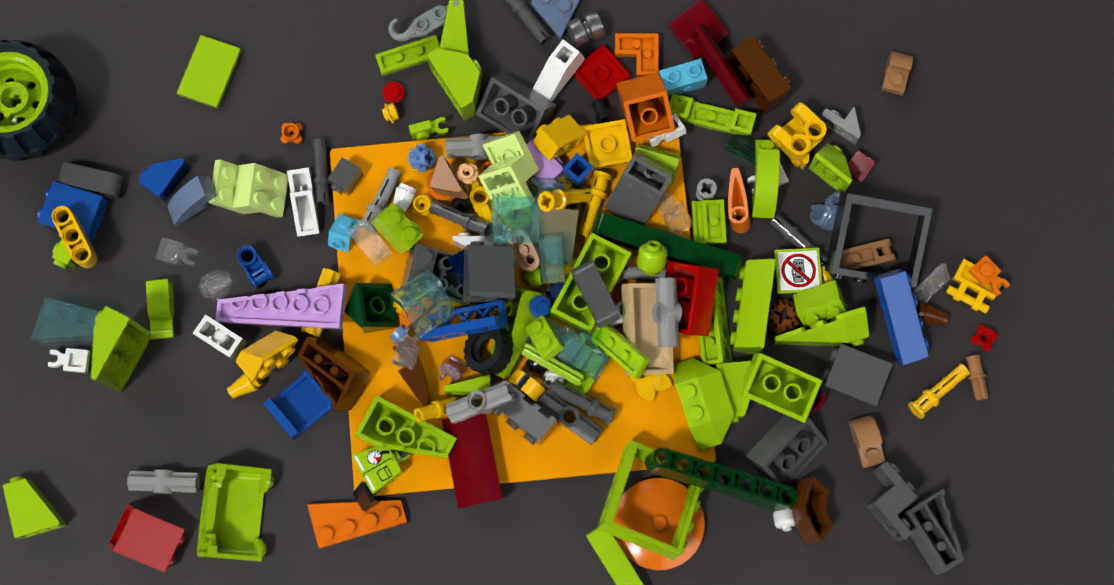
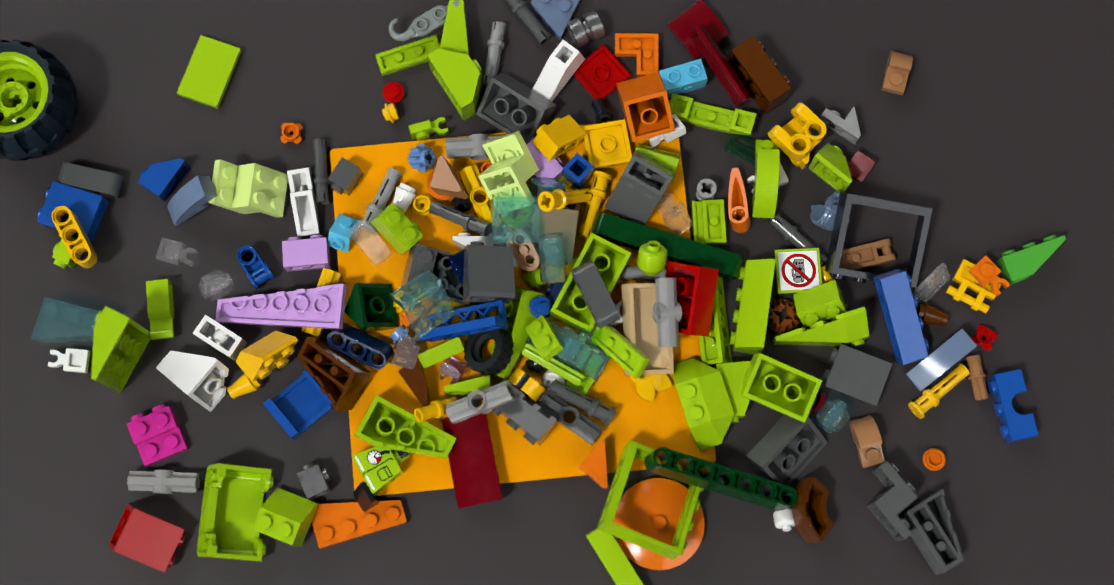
lime slope [2,476,66,539] -> none
light nougat plate [456,163,479,184] -> none
none -> dark pink plate [127,404,189,467]
none -> white slope [156,351,229,412]
none -> lime slope [252,487,319,547]
none -> lavender brick [282,235,331,272]
none -> flat silver brick [297,463,331,500]
none -> dark blue beam [327,323,394,370]
none -> lime slope [417,336,465,369]
none -> light grey pin [482,21,506,87]
none -> orange slope [579,441,608,489]
none -> clear light blue head [816,399,850,434]
none -> sand blue slope [905,329,977,391]
none -> orange plate [922,448,946,471]
none -> blue arch [988,369,1039,443]
none -> bright green slope [997,235,1066,285]

